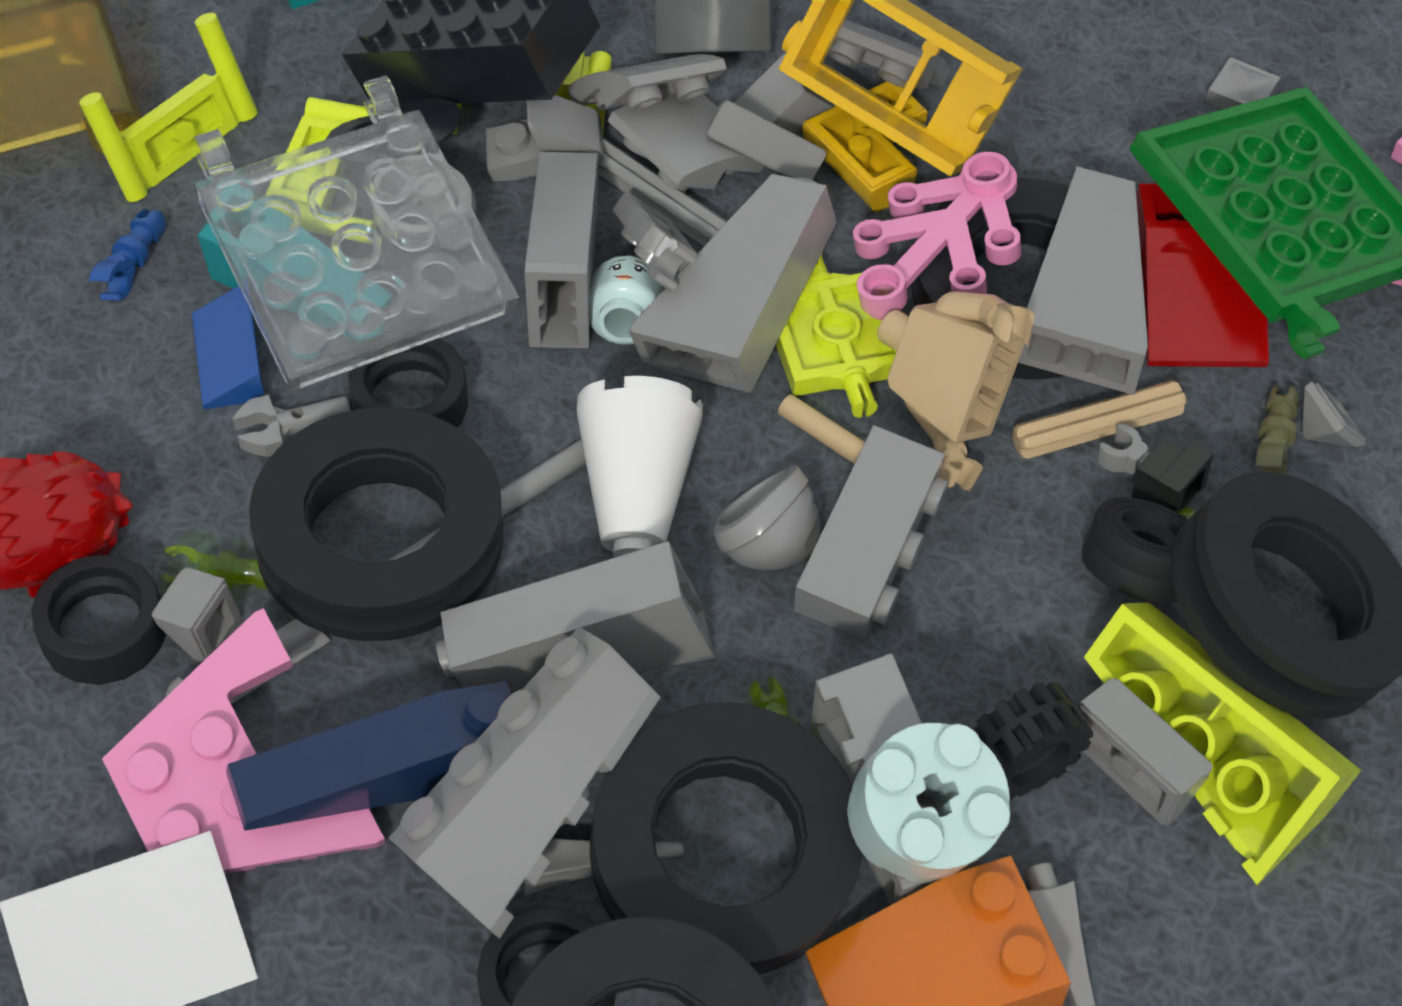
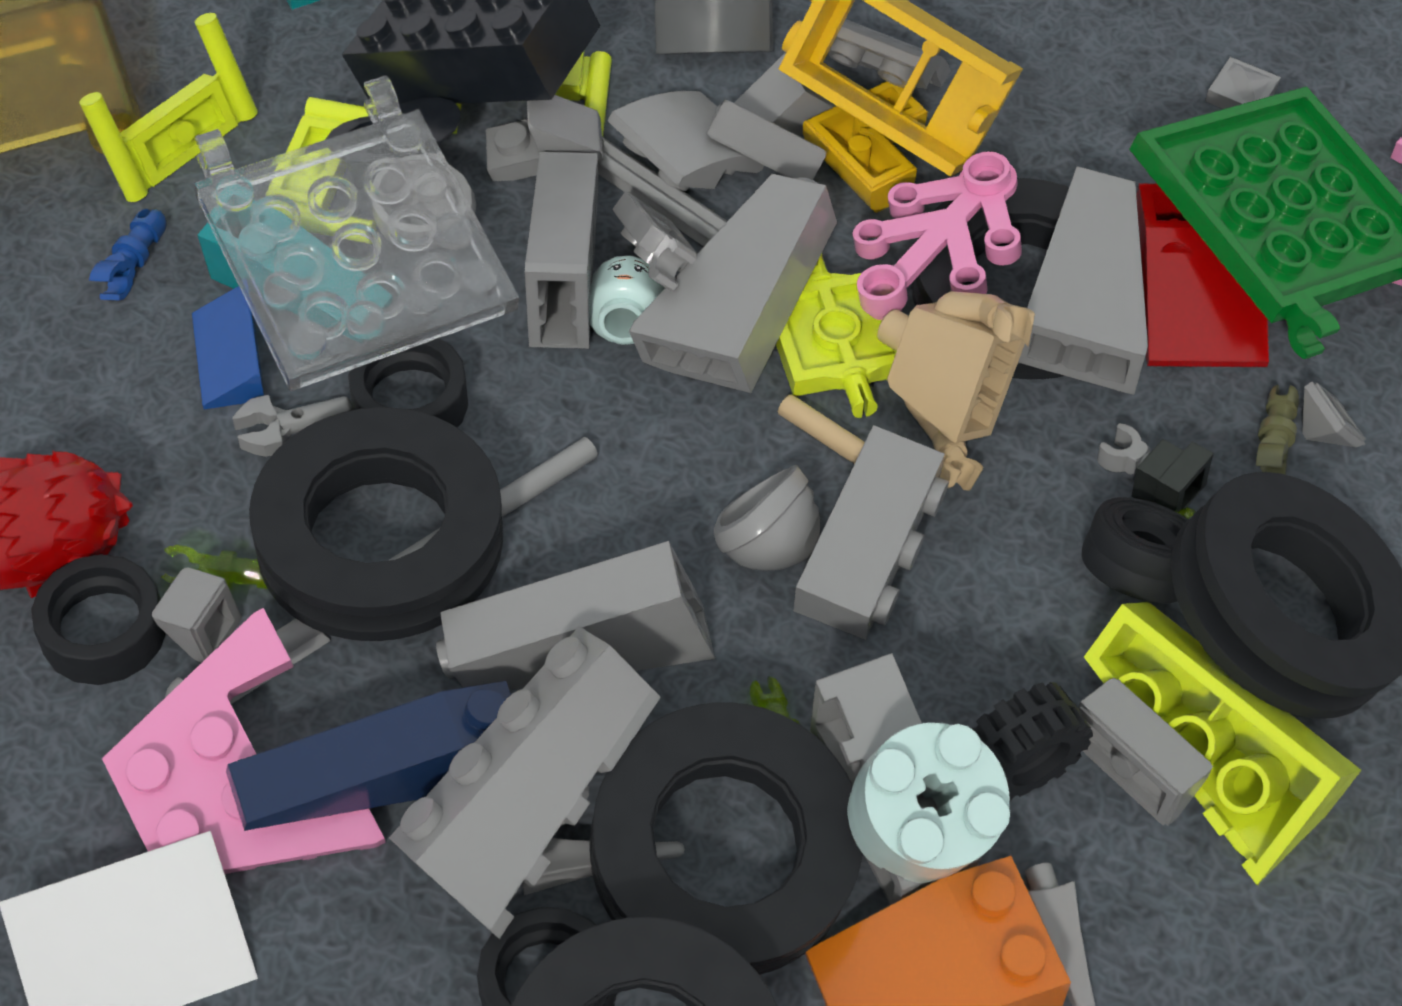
light grey slope [567,54,727,111] -> none
white cone [577,376,703,557] -> none
tan axle [1012,380,1187,459] -> none

